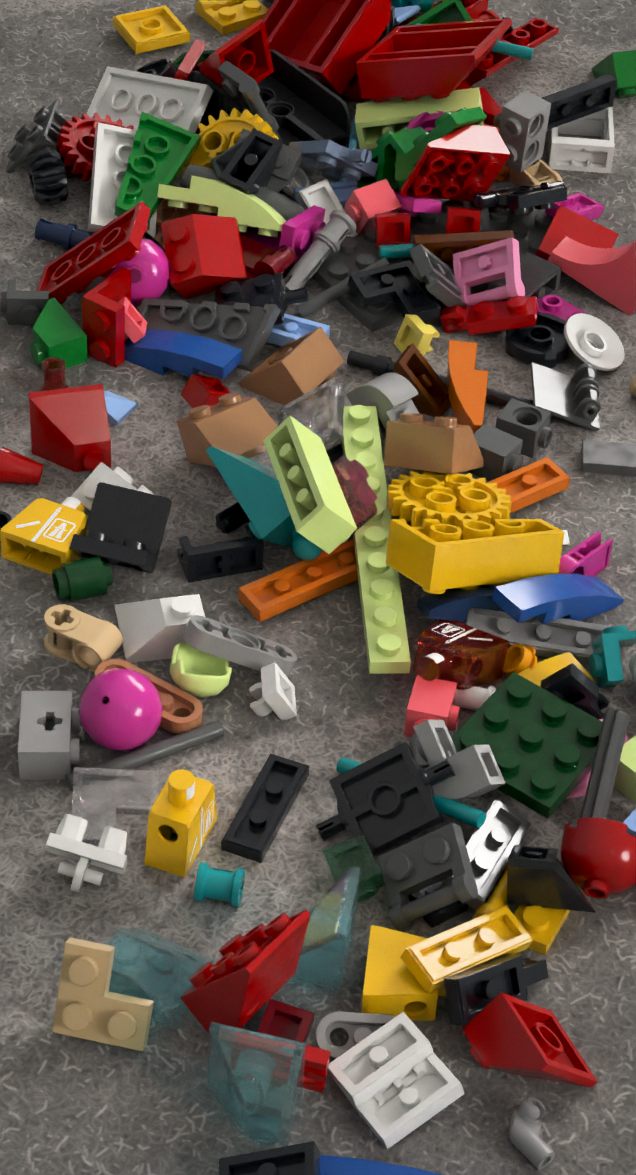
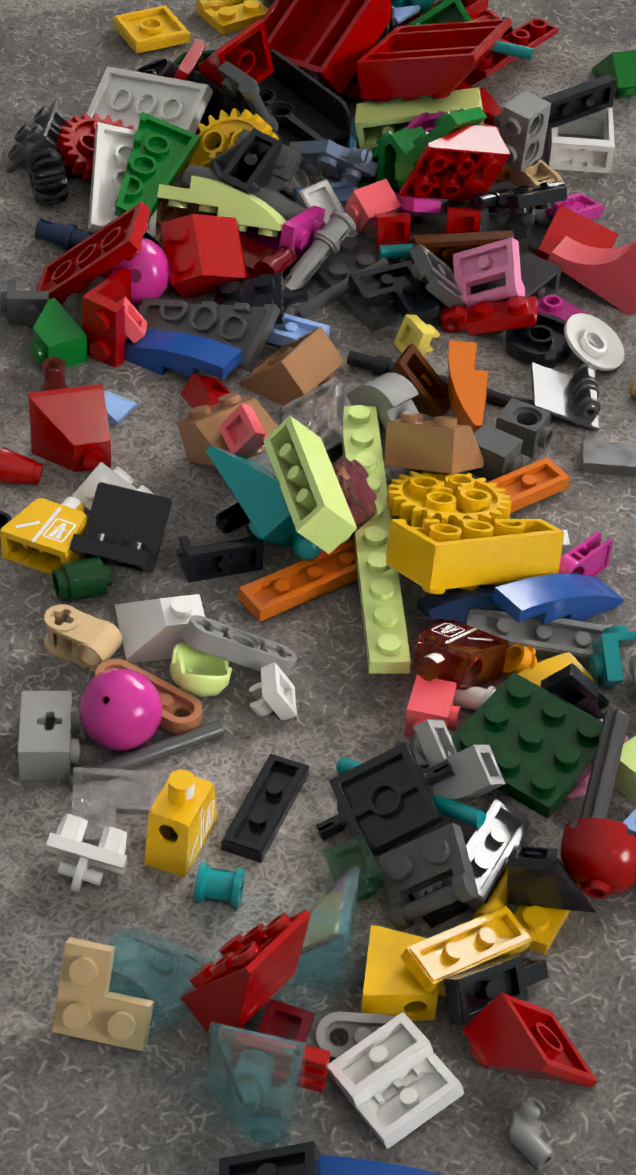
none -> coral tile [218,404,267,457]

